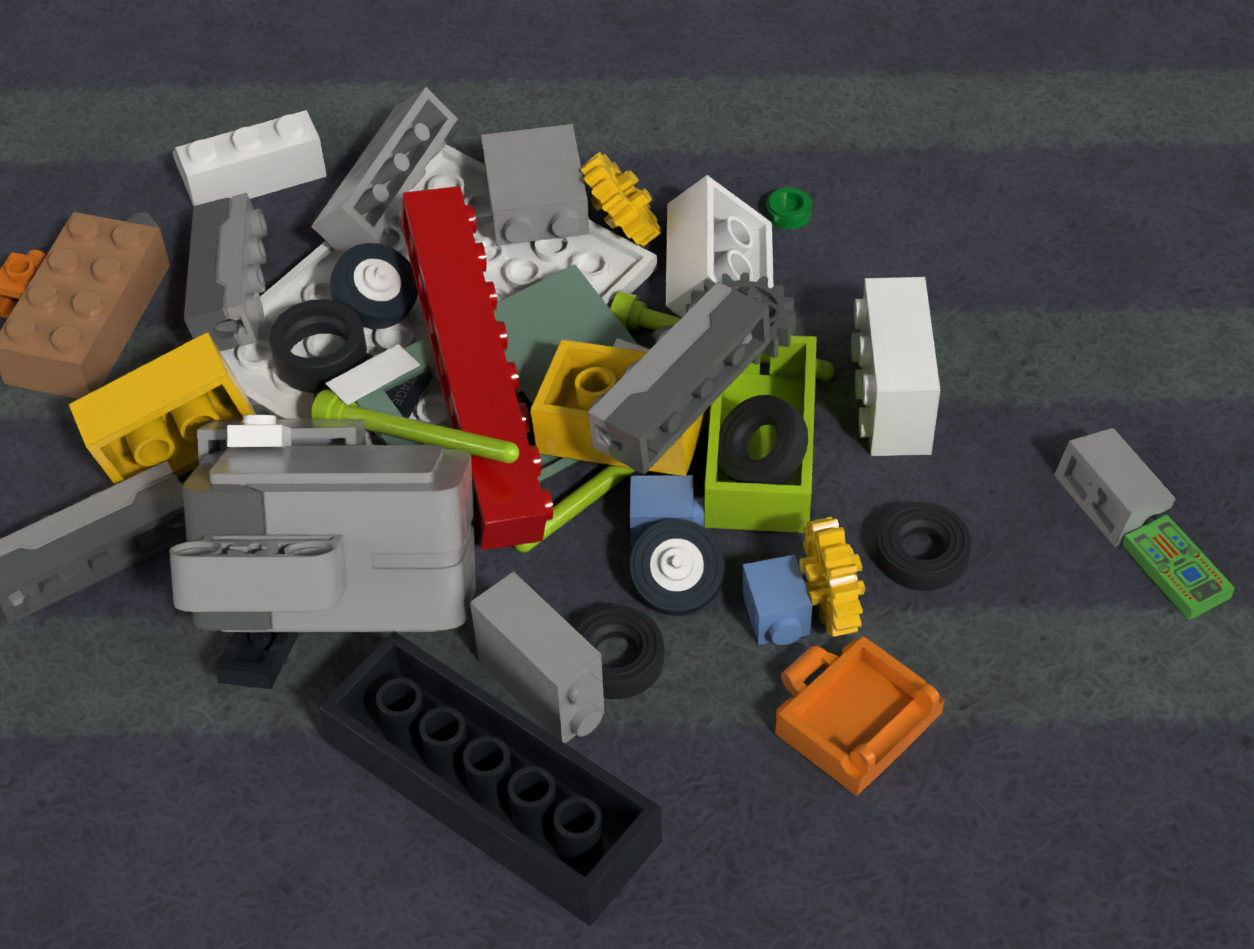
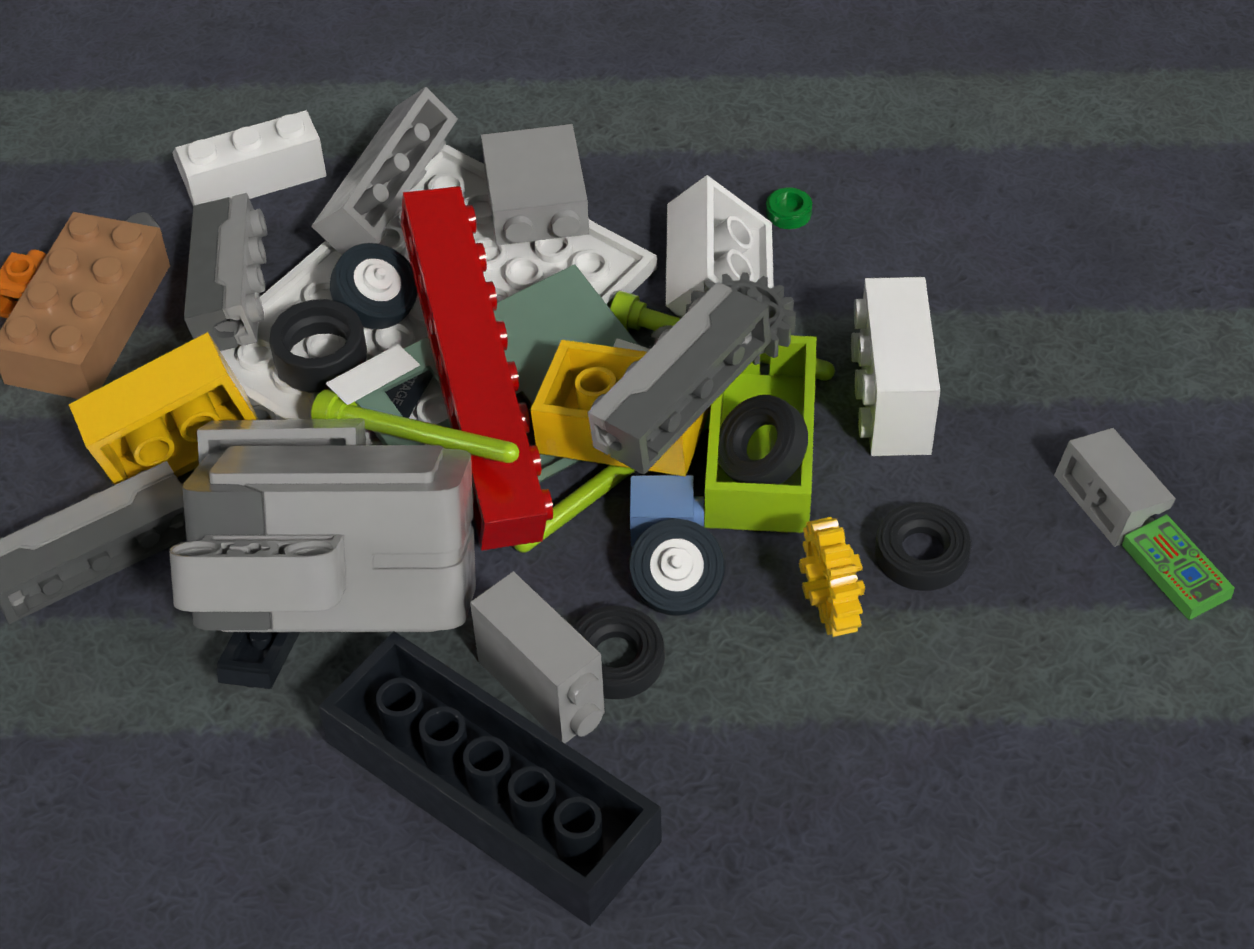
white plate [227,415,291,448] -> none
yellow gear [581,152,662,247] -> none
medium blue brick [742,554,812,645] -> none
orange piece [775,636,945,796] -> none

